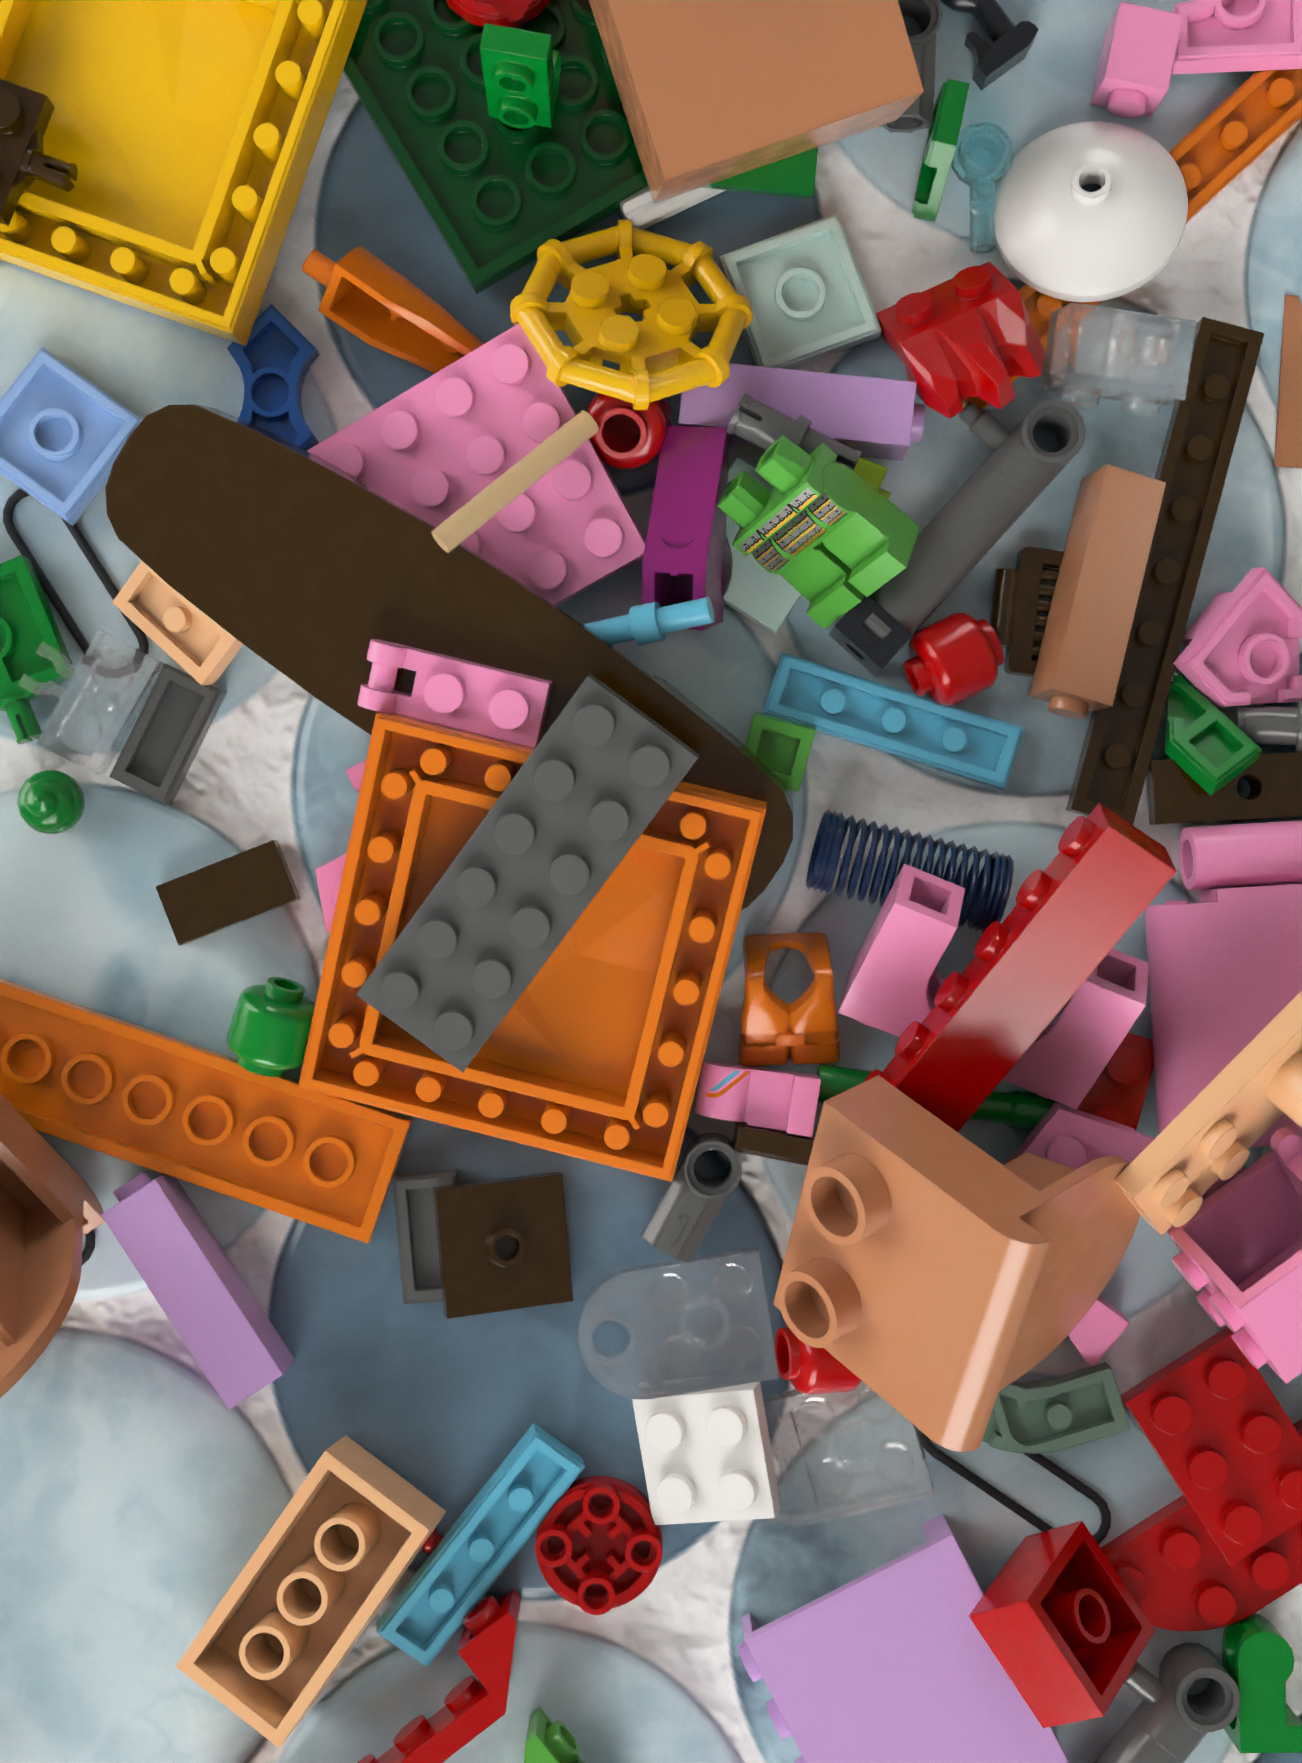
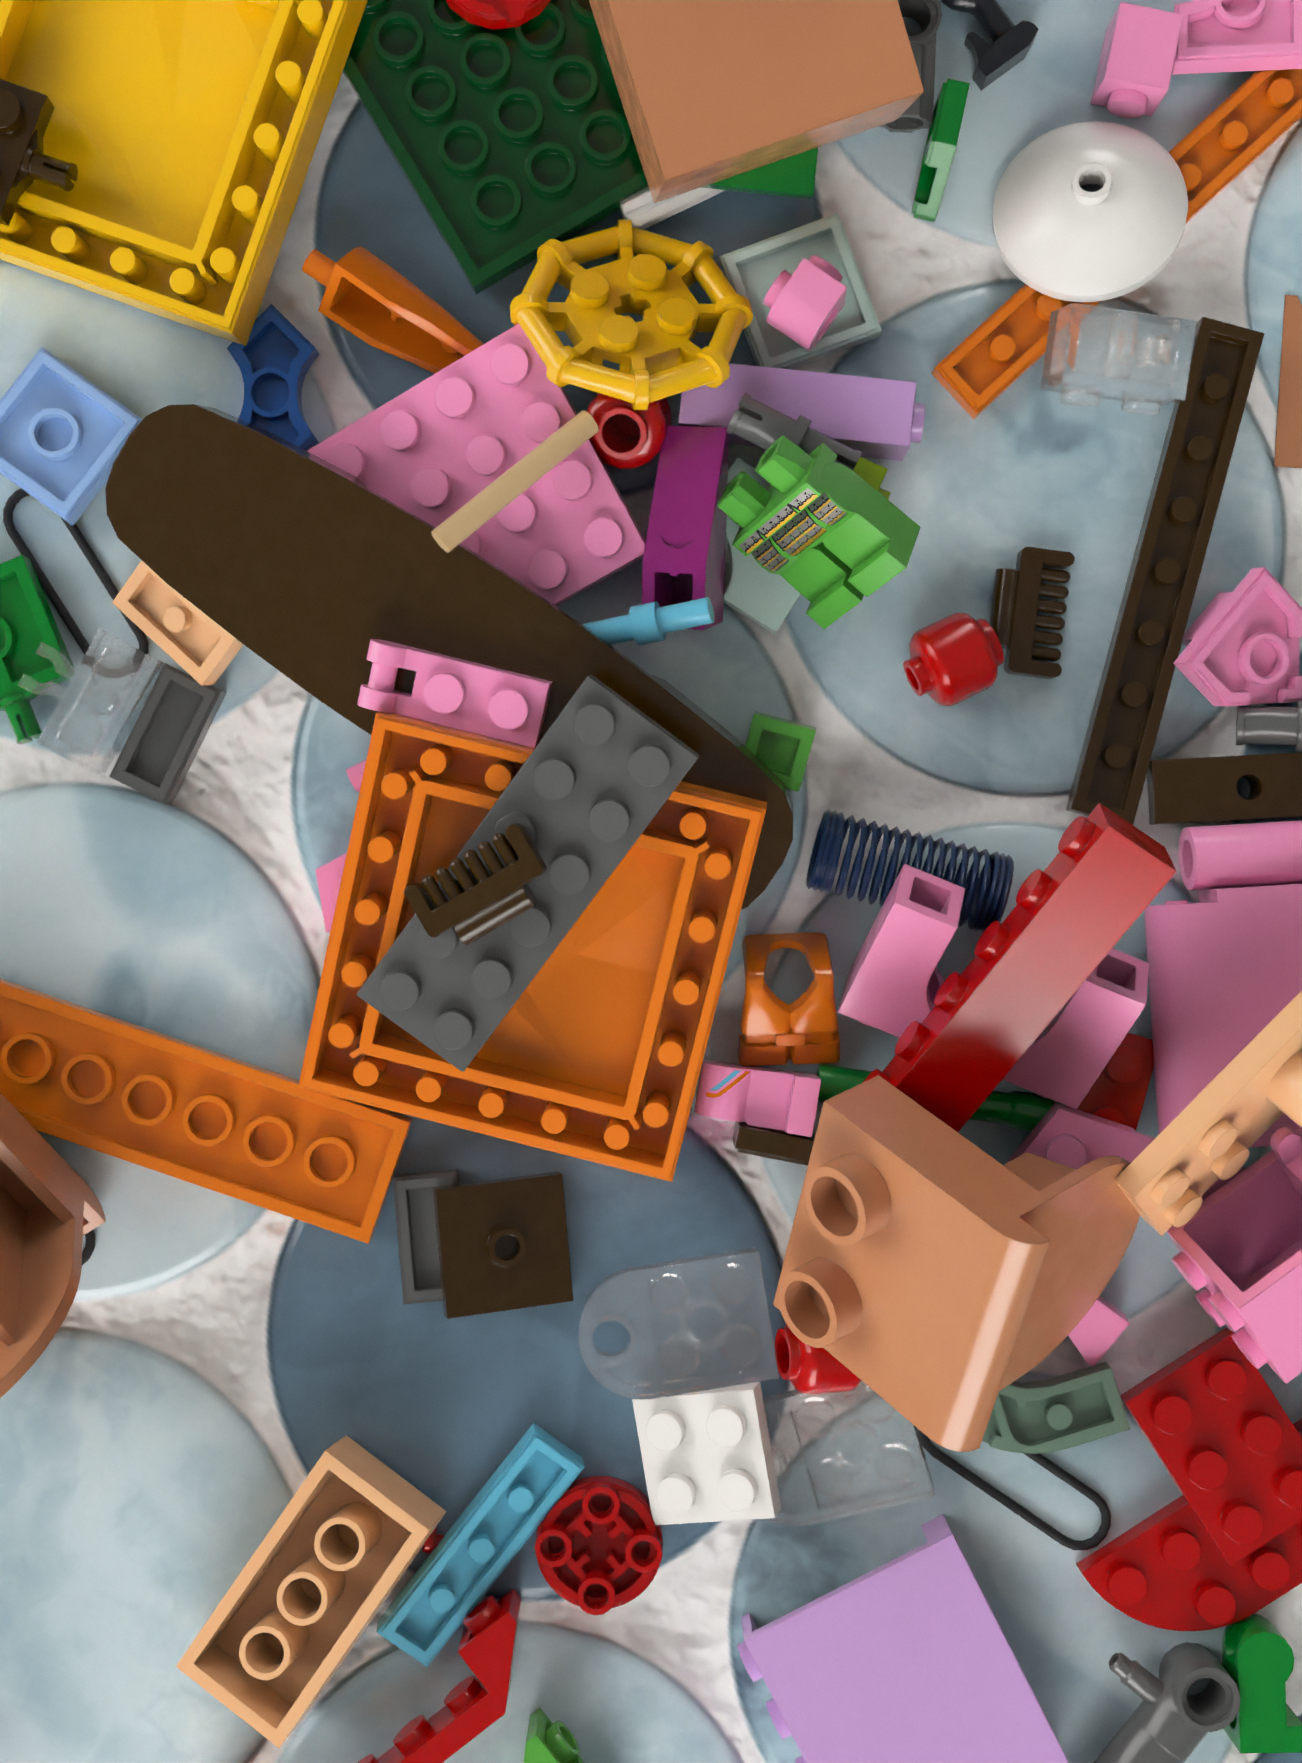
green plate [17,770,85,834] -> none
lavender brick [101,1171,295,1410] -> none
dark brown tile [156,840,301,946] -> none
green head [227,977,315,1077] -> none
green plate [480,23,562,129] -> none
dark grey piece [641,1132,742,1264] -> none
medium azure tile [763,652,1024,790] -> none
dark grey piece [829,400,1086,676] -> none
red plate [875,261,1045,419] -> none
clear light blue plate [951,122,1014,253] -> none
red brick [969,1521,1155,1728] -> none
nougat brick [1029,464,1166,719] -> none
green tile [1165,671,1262,796] -> none
none -> dark brown piece [404,823,547,945]
none -> bright pink plate [763,255,847,351]

